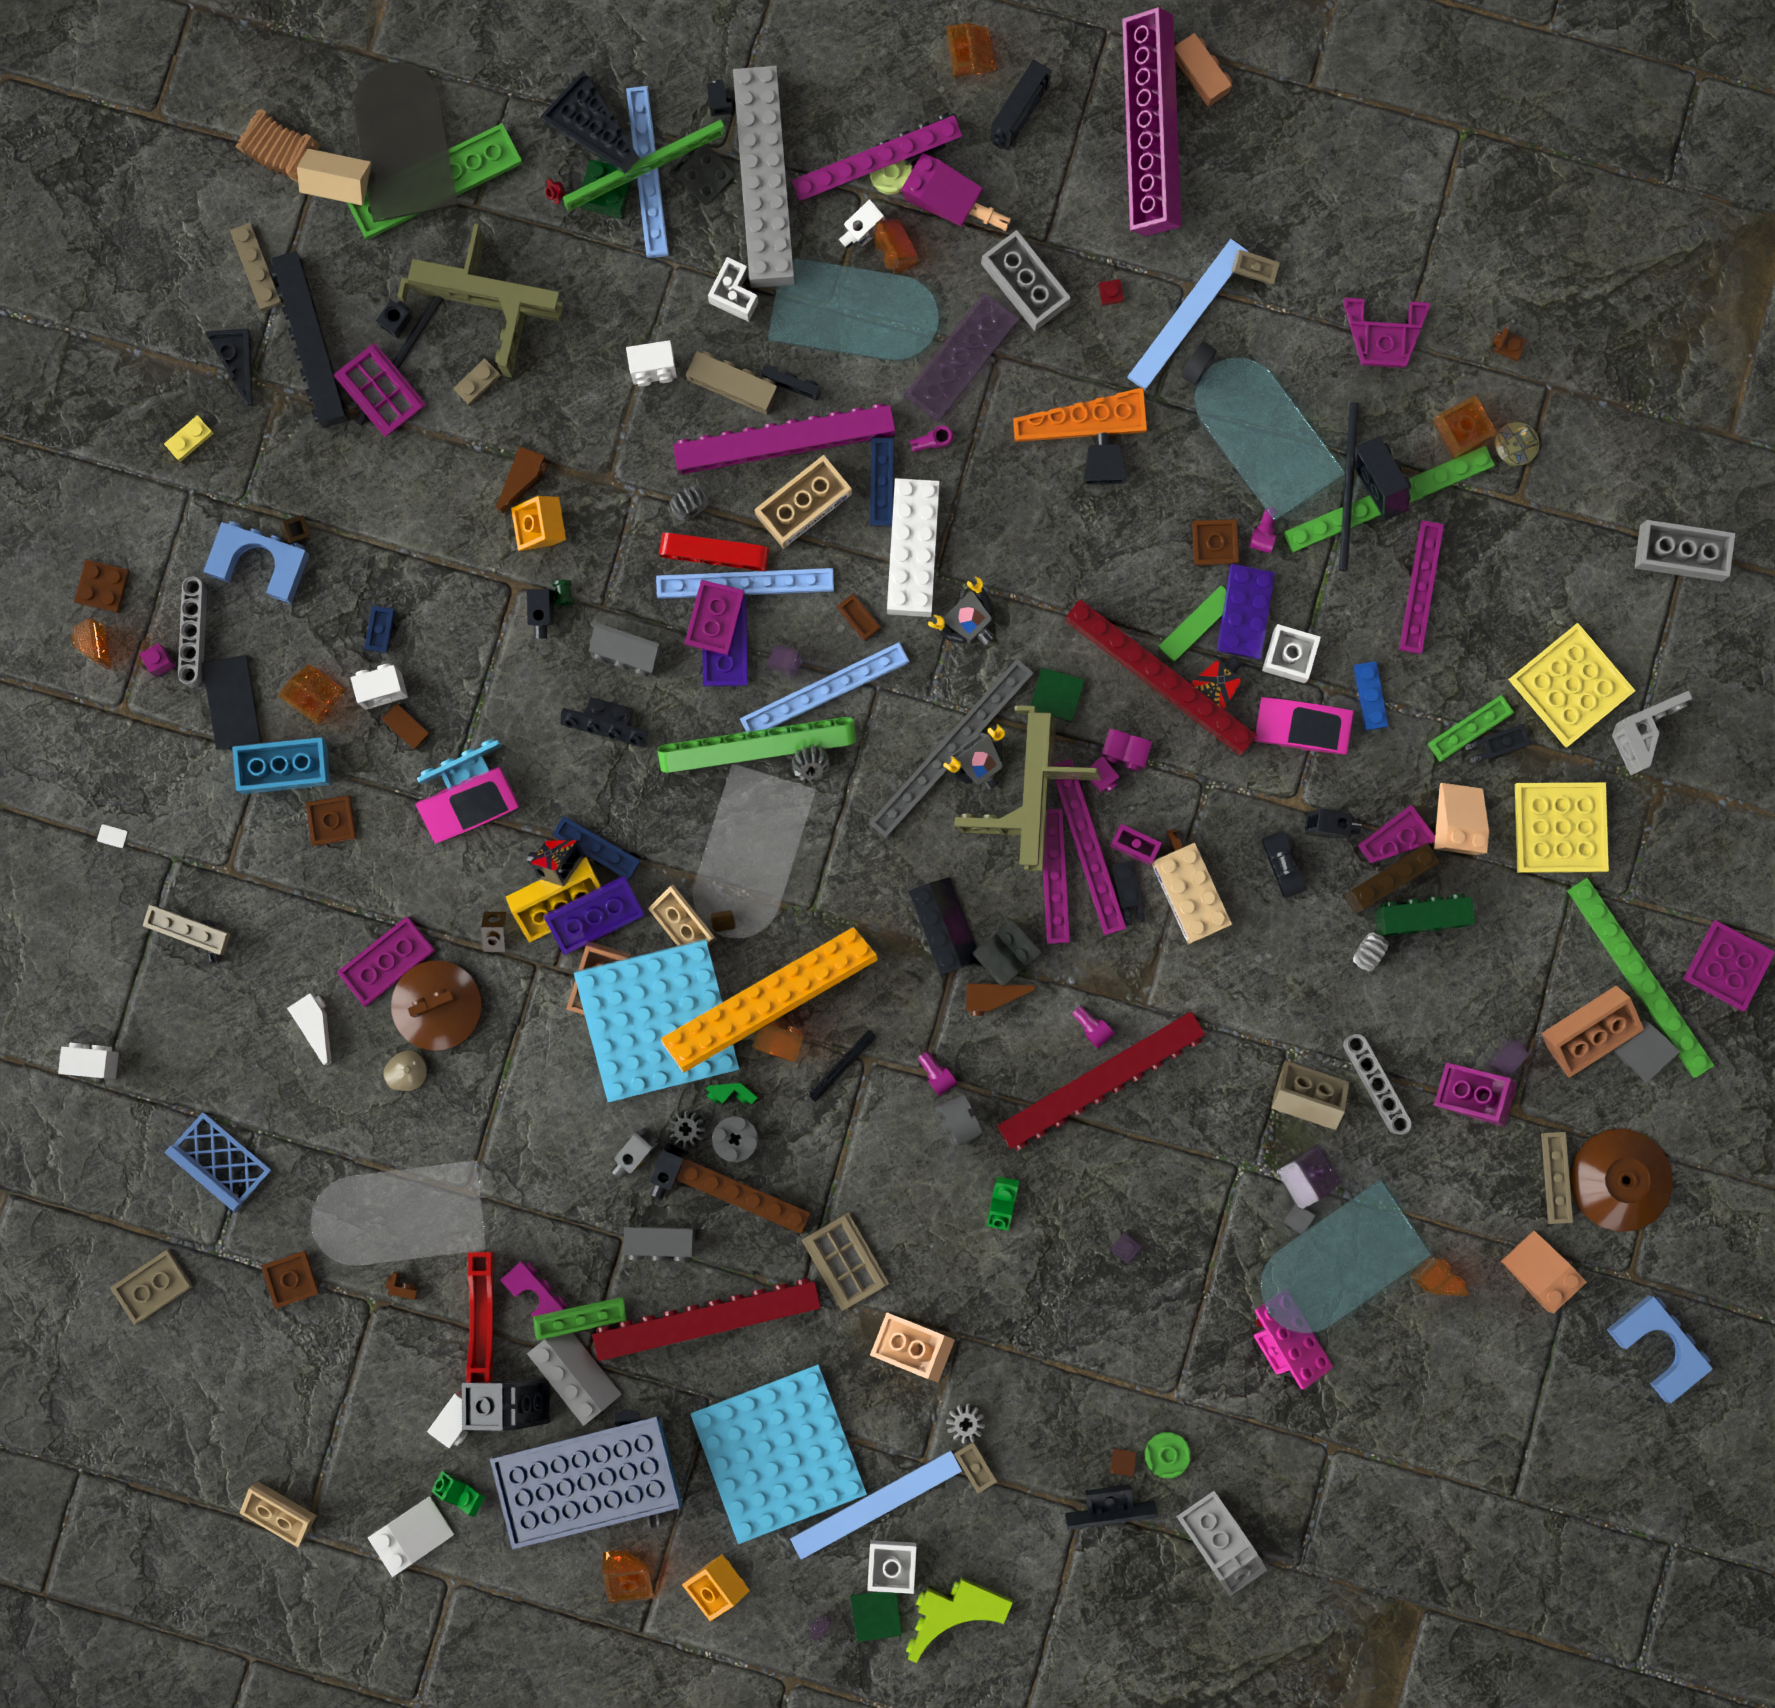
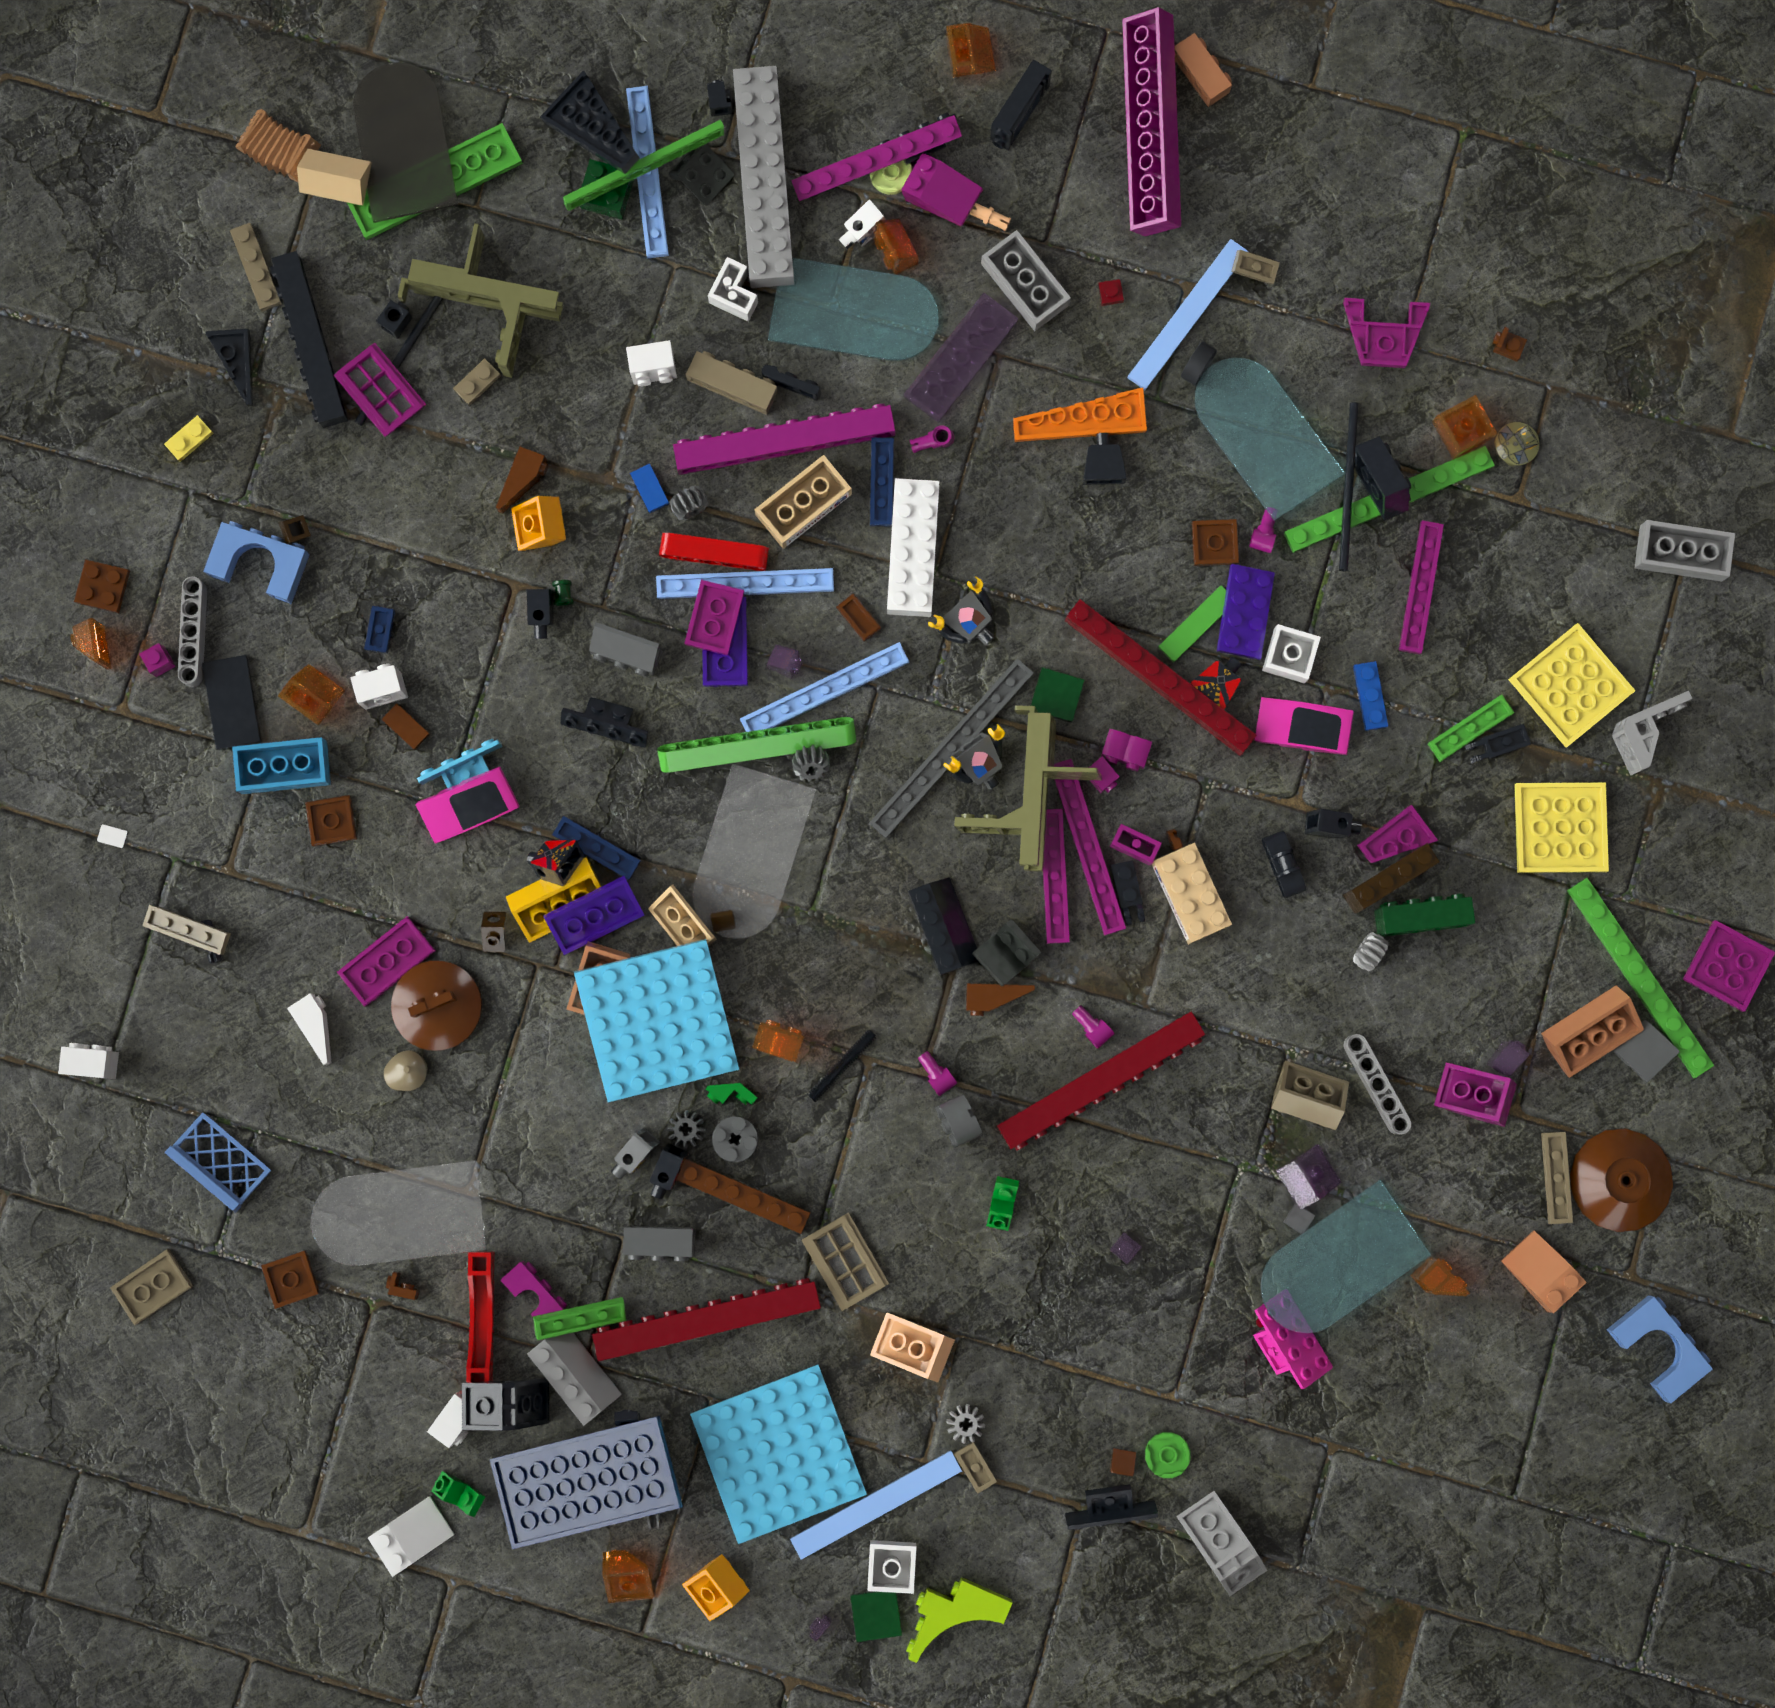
tan slope [240,1481,317,1547] -> none
dark red plate [545,179,565,205] -> none
light orange plate [660,927,878,1073] -> none
light nougat slope [1434,783,1489,855] -> none
none -> blue tile [630,464,669,514]

